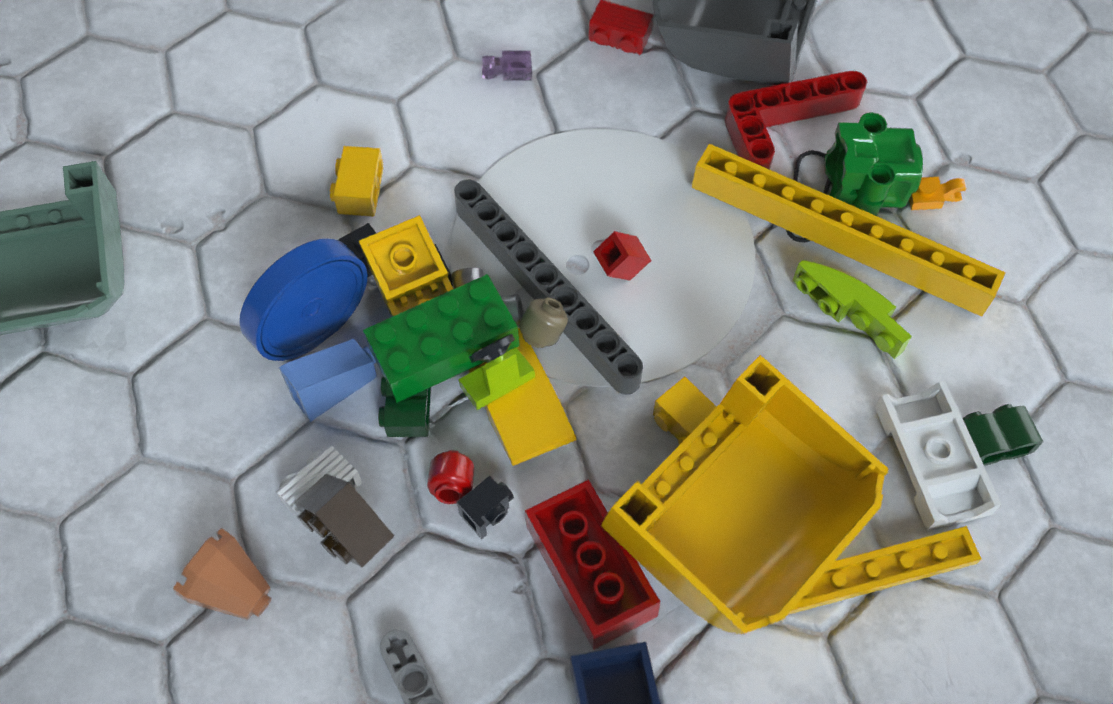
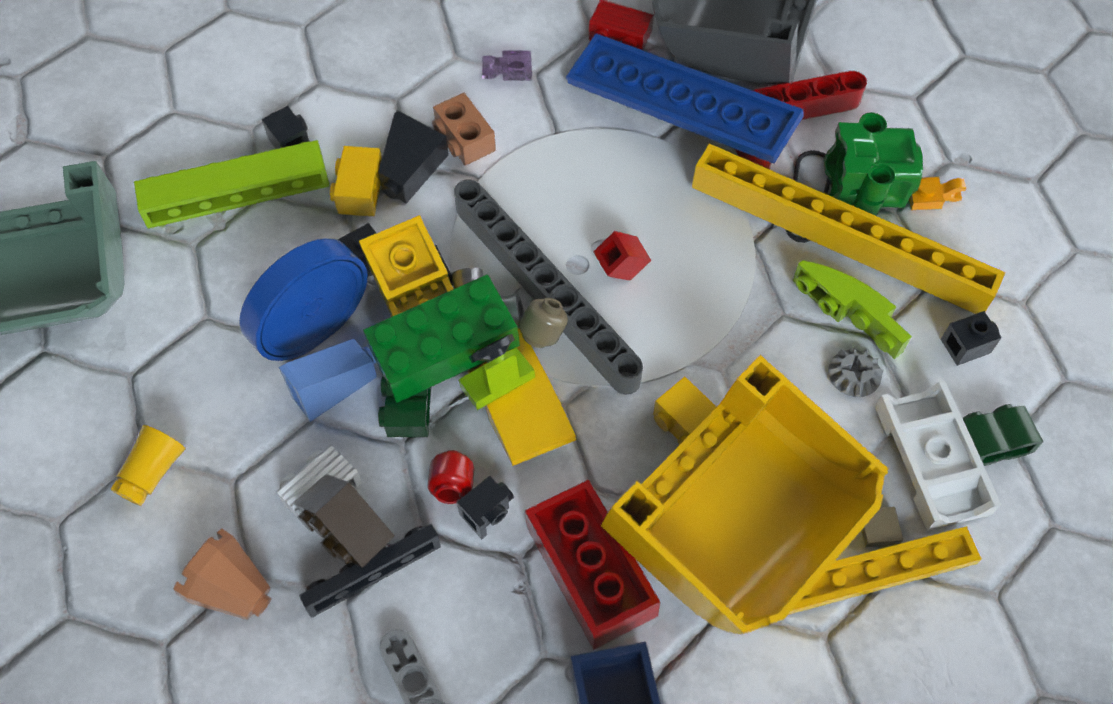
none -> yellow plant [110,425,186,506]
none -> lime brick [134,140,330,229]
none -> black brick [262,106,310,149]
none -> black plate [299,524,441,618]
none -> black slope [378,110,449,204]
none -> nougat brick [432,92,496,166]
none -> blue plate [566,33,804,164]
none -> light grey gear [828,347,883,397]
none -> dark tan tile [861,507,903,547]
none -> black brick [940,311,1002,366]

